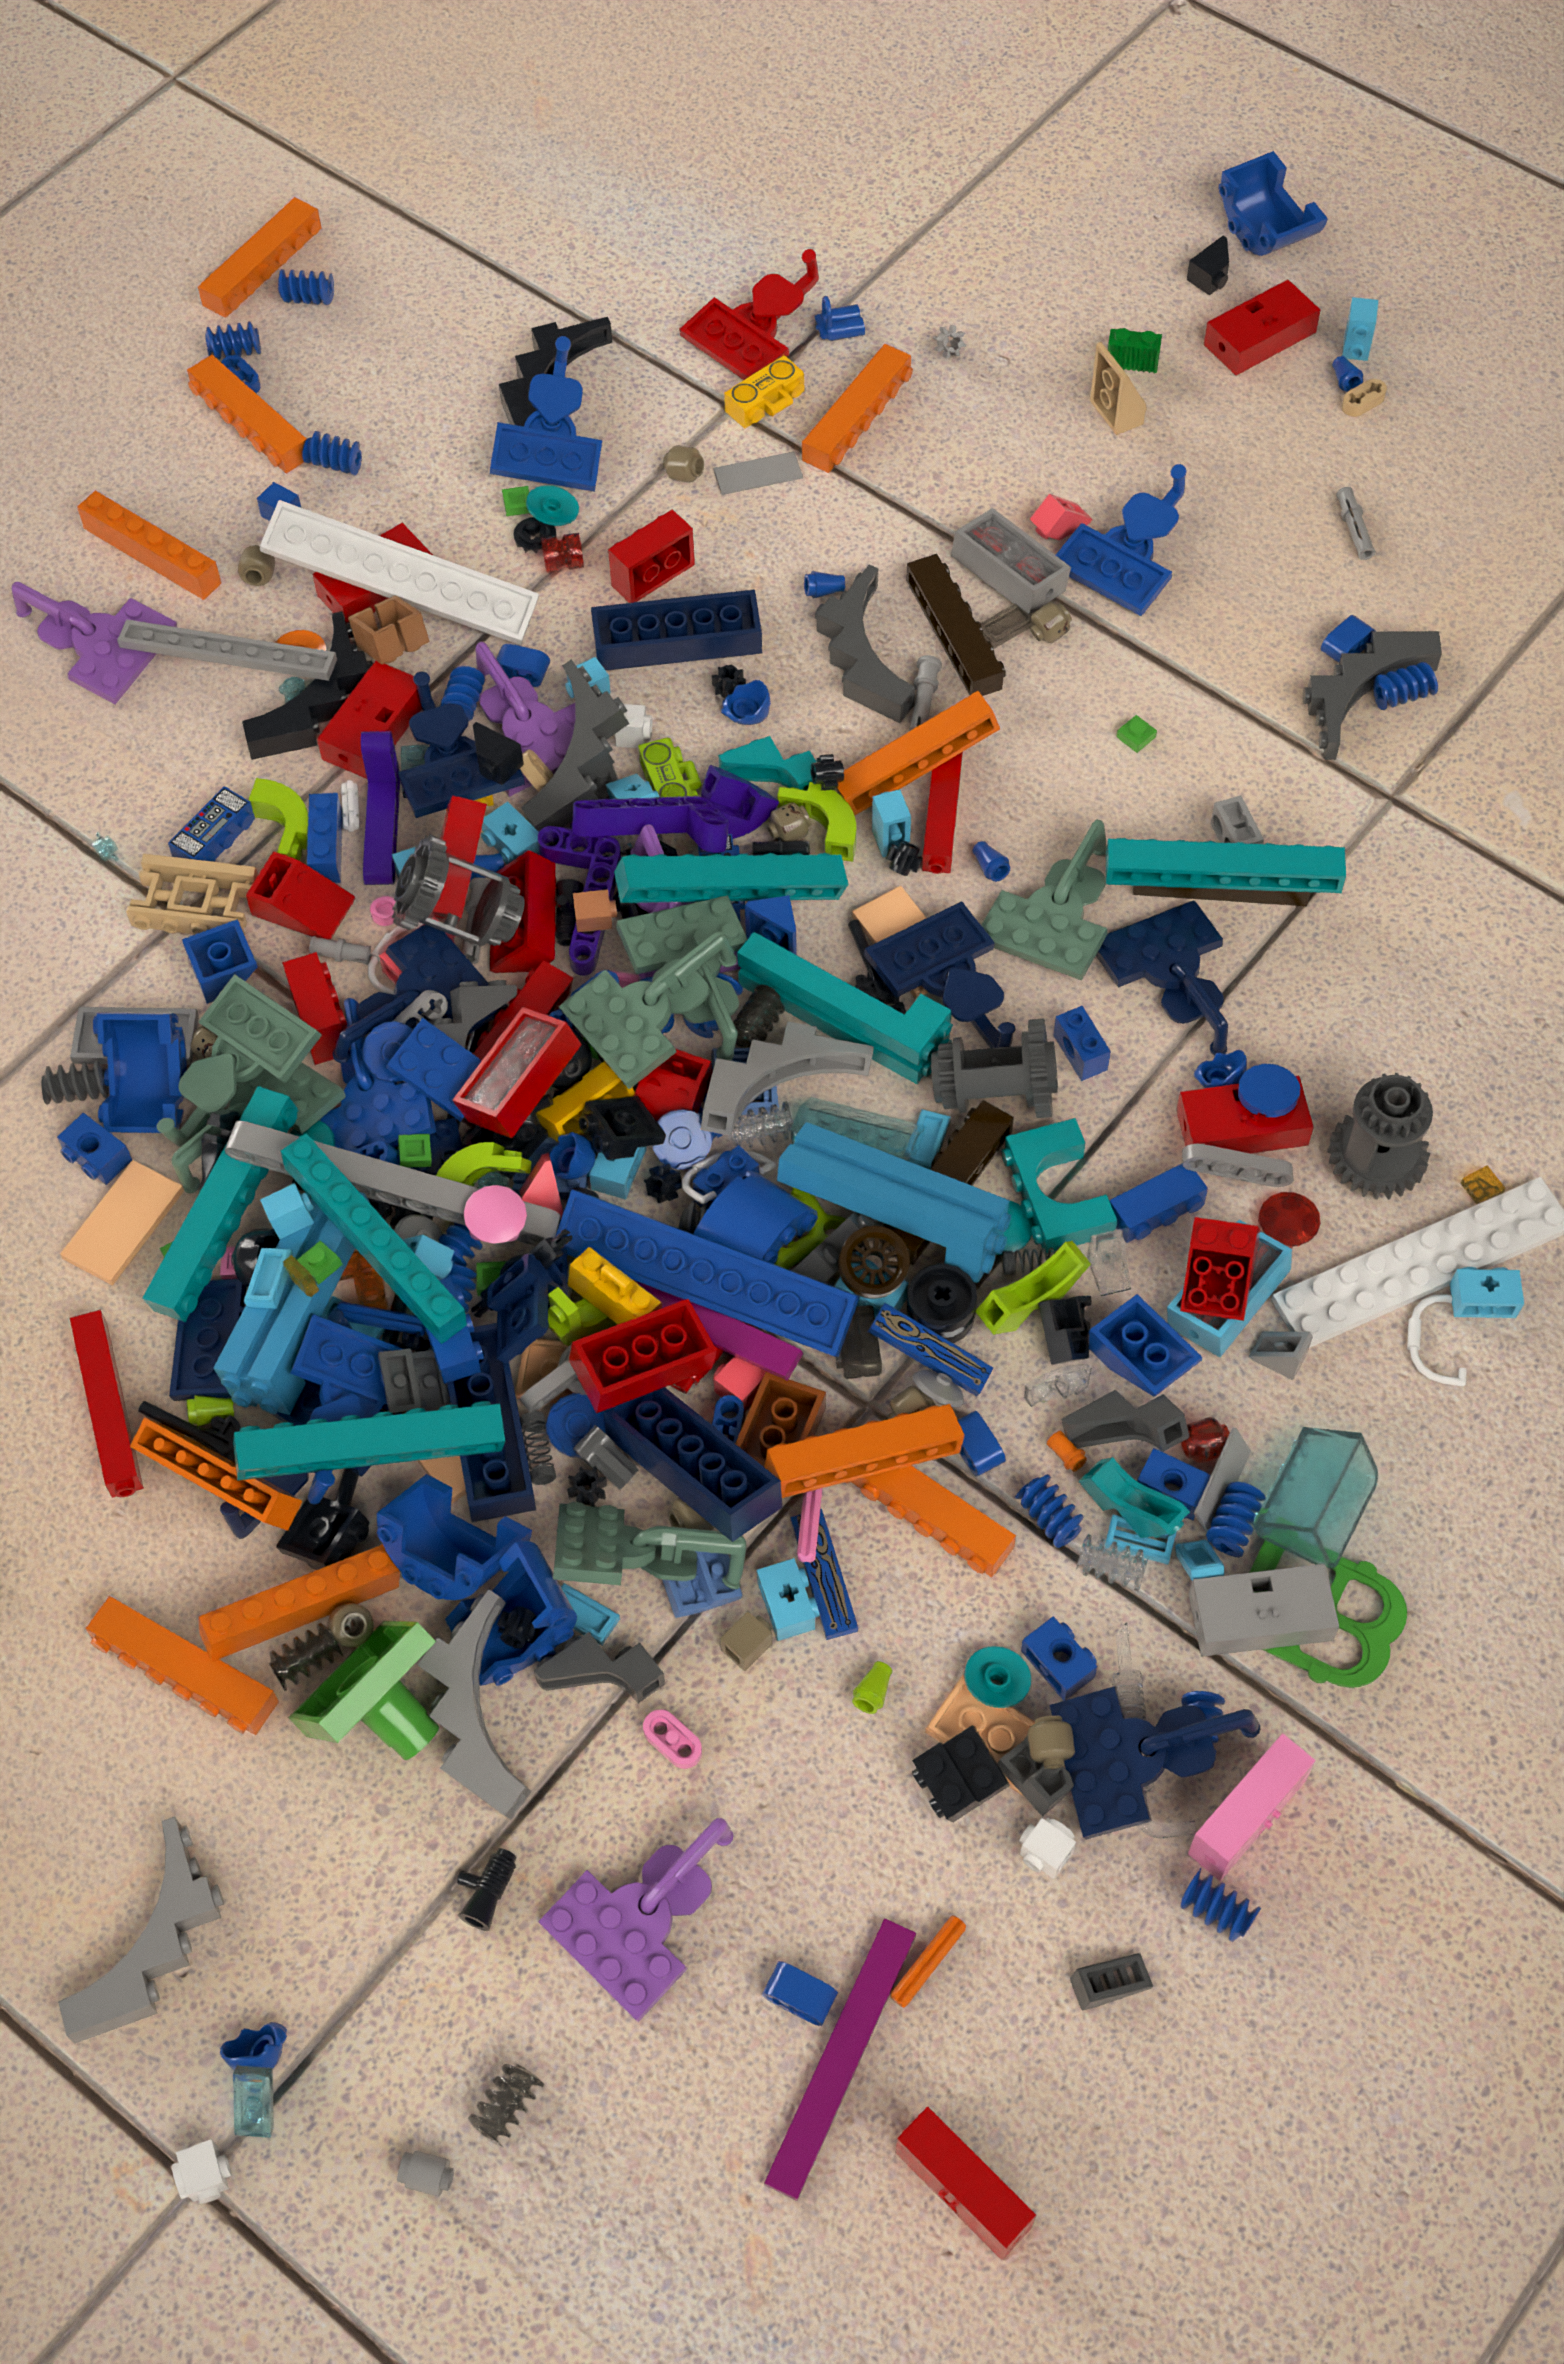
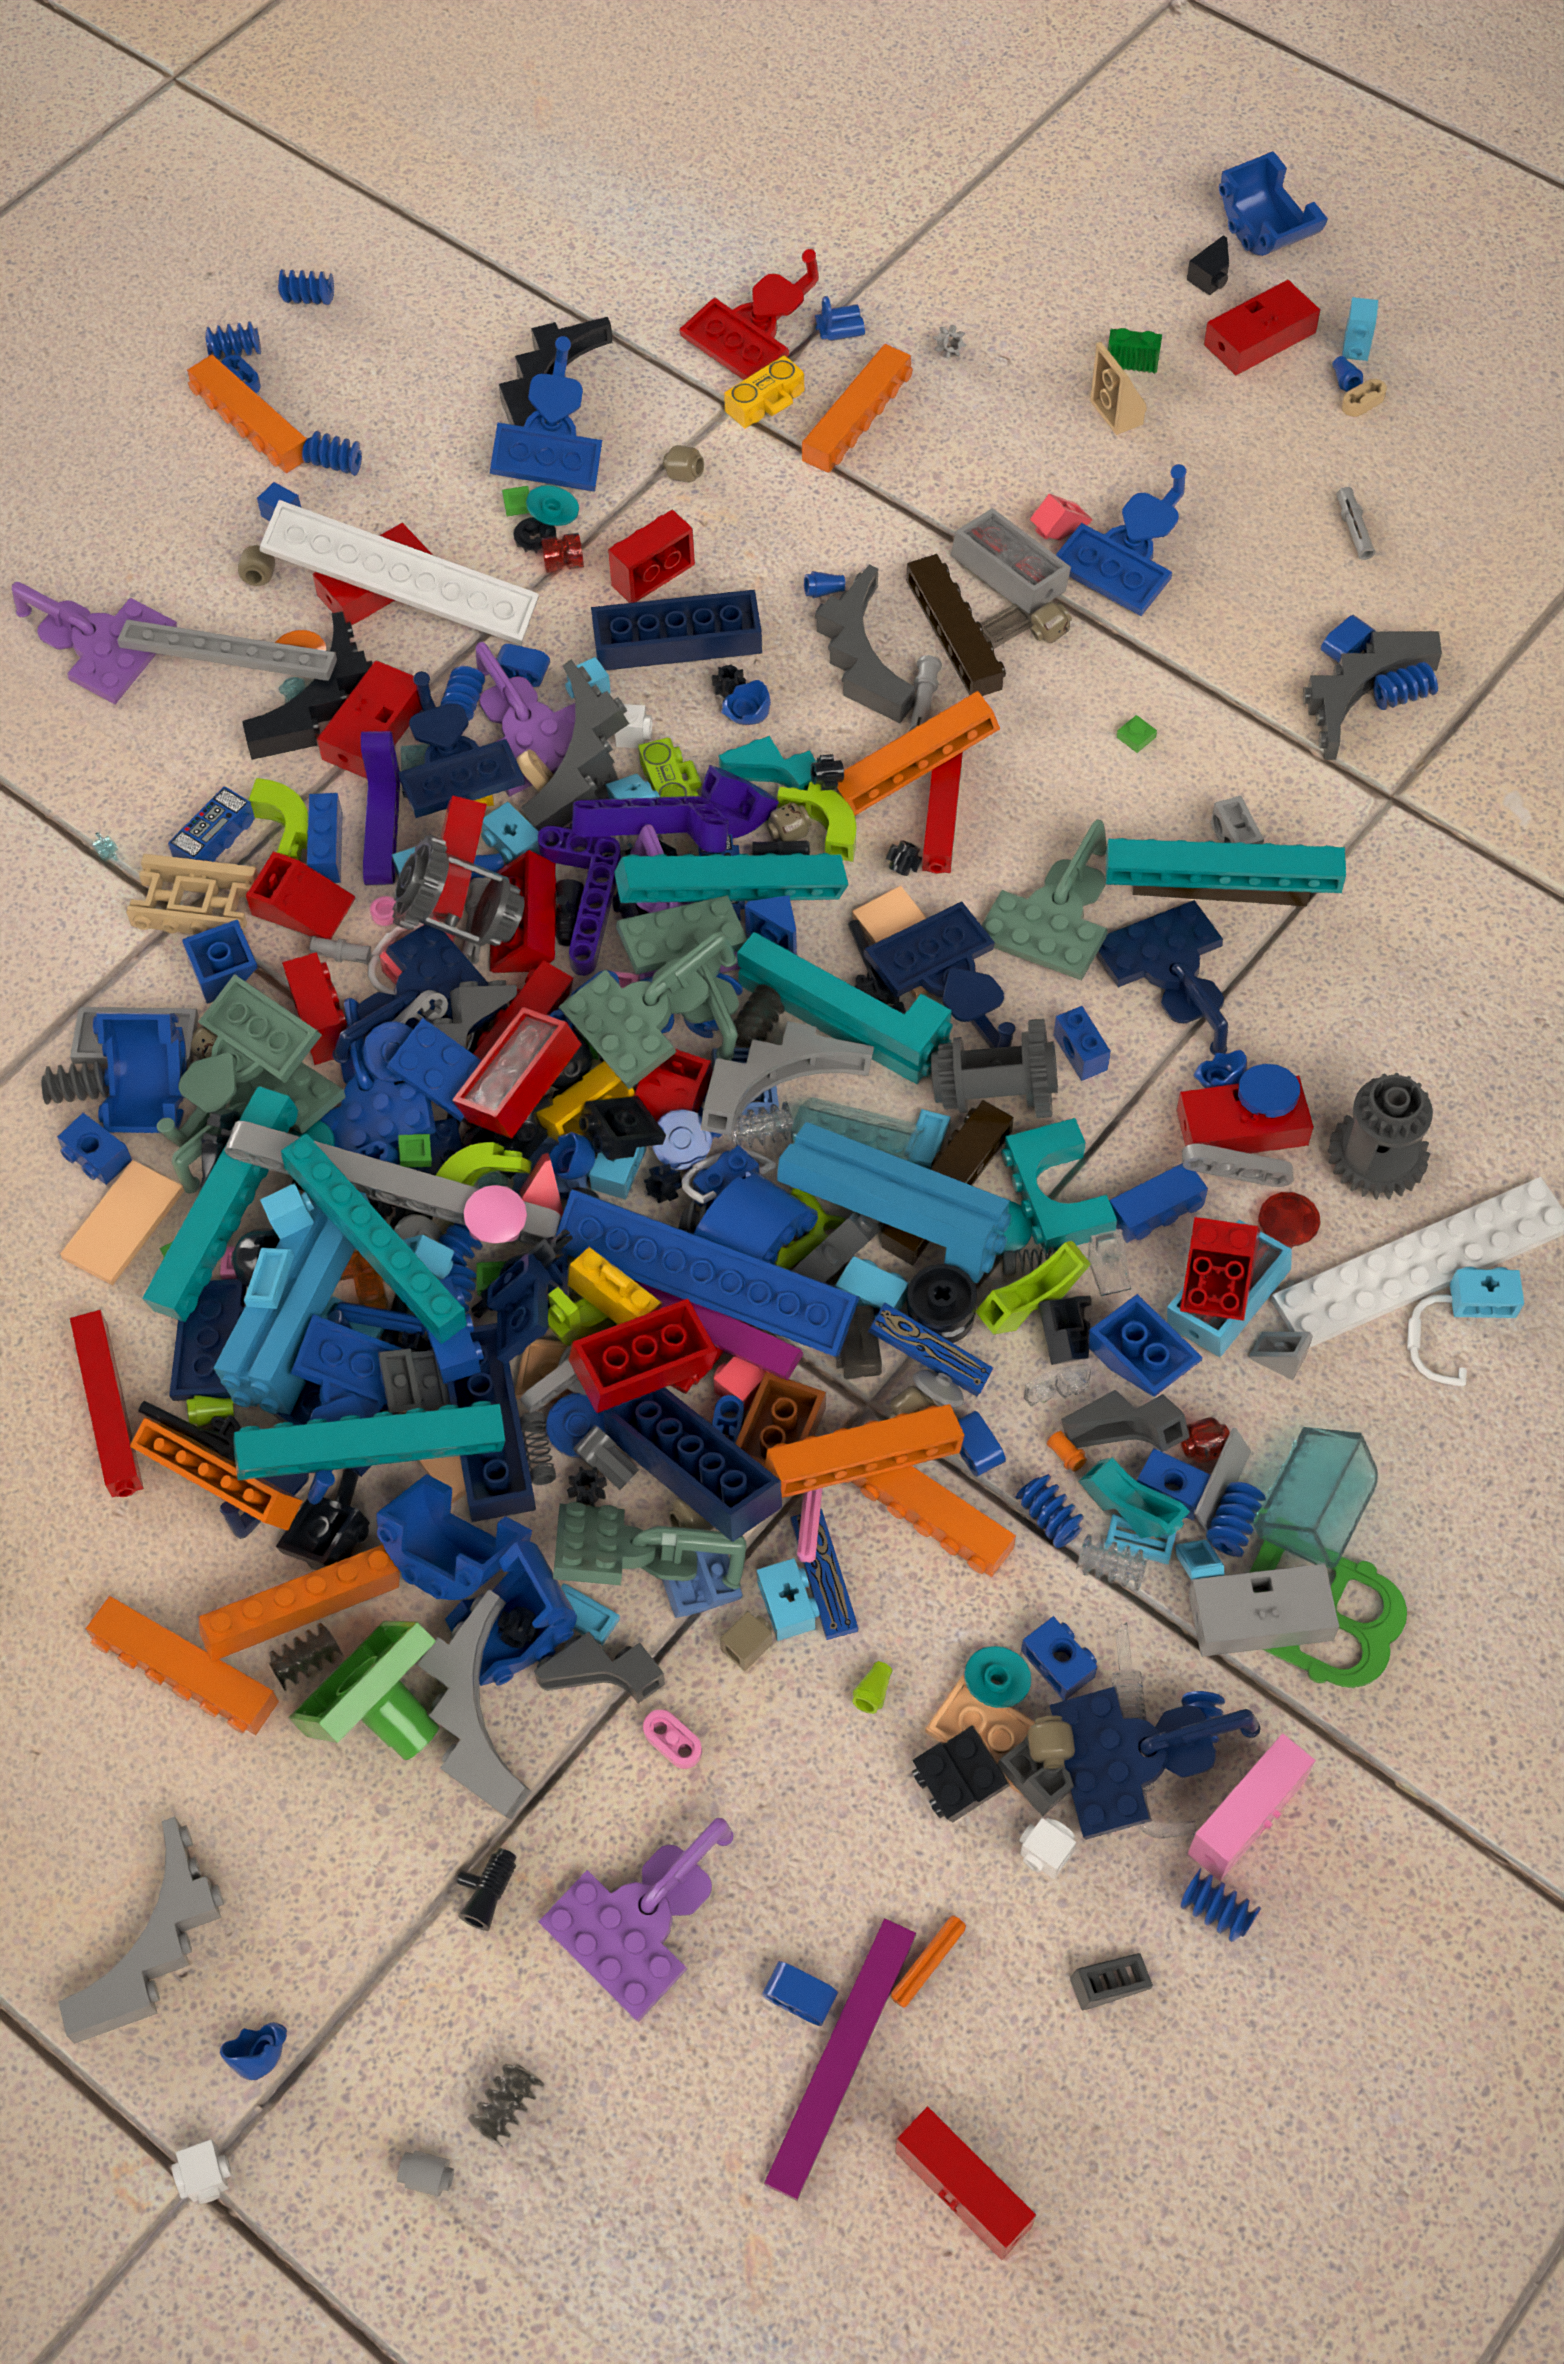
orange brick [77,490,222,600] -> none
orange brick [198,197,322,318] -> none
clear light blue plate [233,2065,274,2138] -> none
clear yellow tile [283,1255,319,1297] -> none
bright green plate [296,1240,343,1285] -> none
dark tan head [327,1603,374,1647] -> none
white axle [341,780,360,832] -> none
medium nougat piece [348,595,430,664] -> none
black slope [473,722,524,785] -> none
nougat brick [573,889,617,933] -> none
light grey piece [713,451,803,495] -> none
dark brown wheel [838,1226,910,1299] -> none
medium azure brick [872,789,911,857] -> none
blue cone [972,841,1011,882] -> none
clear yellow tile [1460,1165,1506,1204] -> none

